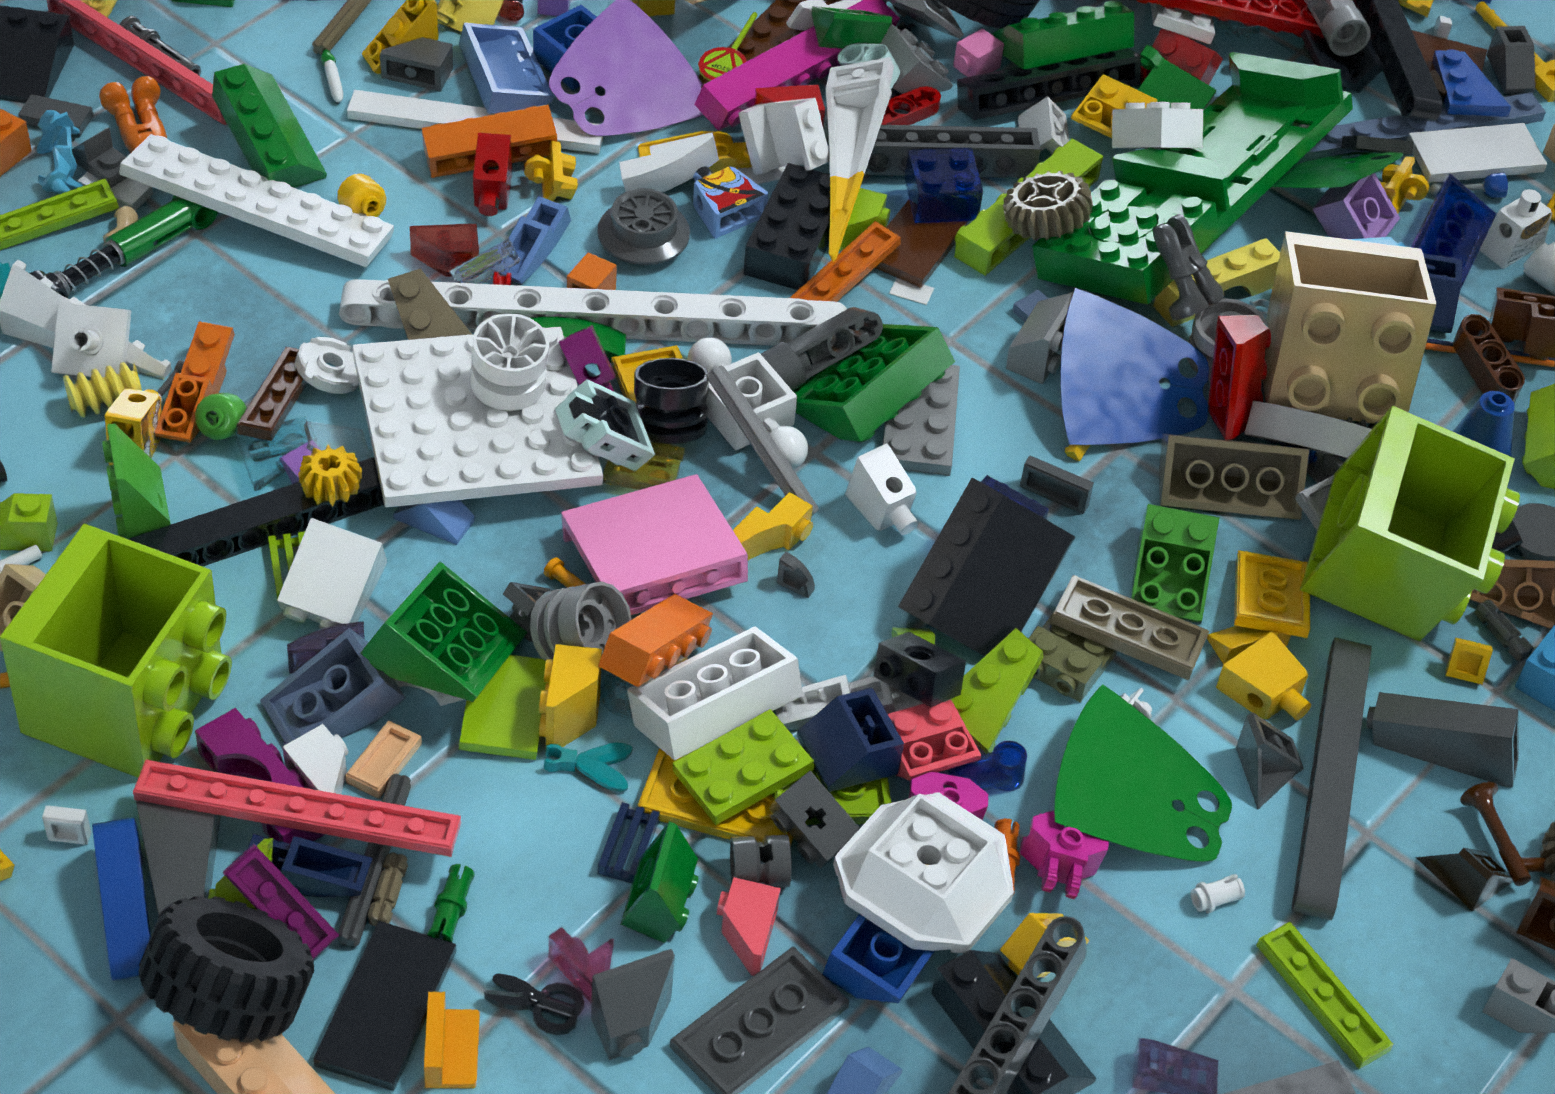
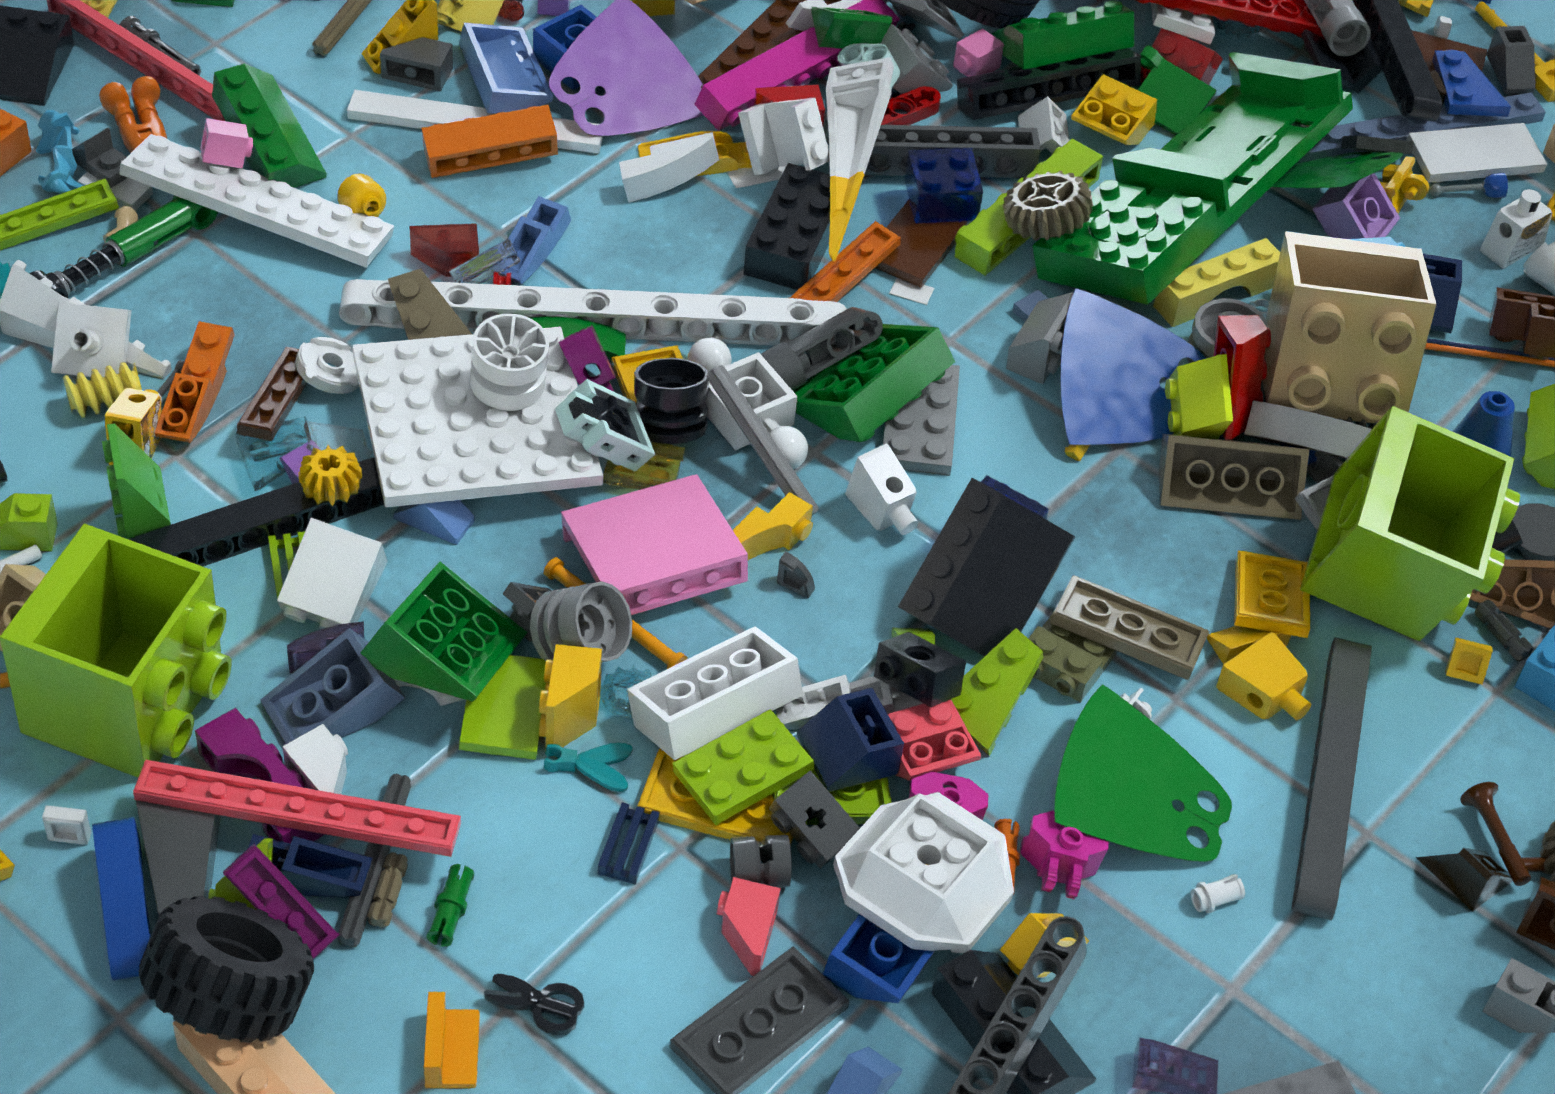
dark grey tile [18,94,93,136] -> none
bright green head [195,393,247,440] -> none
black tile [313,921,456,1091] -> none
white piece [321,49,343,102] -> none
light nougat tile [345,720,422,799] -> none
red torso [473,132,512,216] -> none
yellow hips [524,140,578,202] -> none
clear pink slope [548,927,614,1003] -> none
orange brick [567,252,617,290] -> none
dark grey slope [591,949,675,1060] -> none
dark grey wheel [597,188,690,265] -> none
orange brick [598,594,713,687] -> none
green slope [620,821,699,943] -> none
light blue torso [693,166,768,239] -> none
piece [698,12,757,81] -> none
lime slope [839,188,890,251] -> none
clear blue piece [948,741,1028,791] -> none
dark grey tile [1020,455,1094,514] -> none
white brick [1112,102,1203,149] -> none
bright green slope [1131,504,1220,623] -> none
dark grey piece [1153,214,1225,320] -> none
dark grey slope [1236,712,1304,809] -> none
lime tile [1256,922,1394,1069] -> none
dark grey slope [1367,692,1519,788] -> none
clear blue slope [1410,174,1496,288] -> none
reddish brown beam [1453,314,1525,403] -> none
none -> bright pink brick [200,118,253,169]
none -> neon yellow slope [1165,354,1233,439]

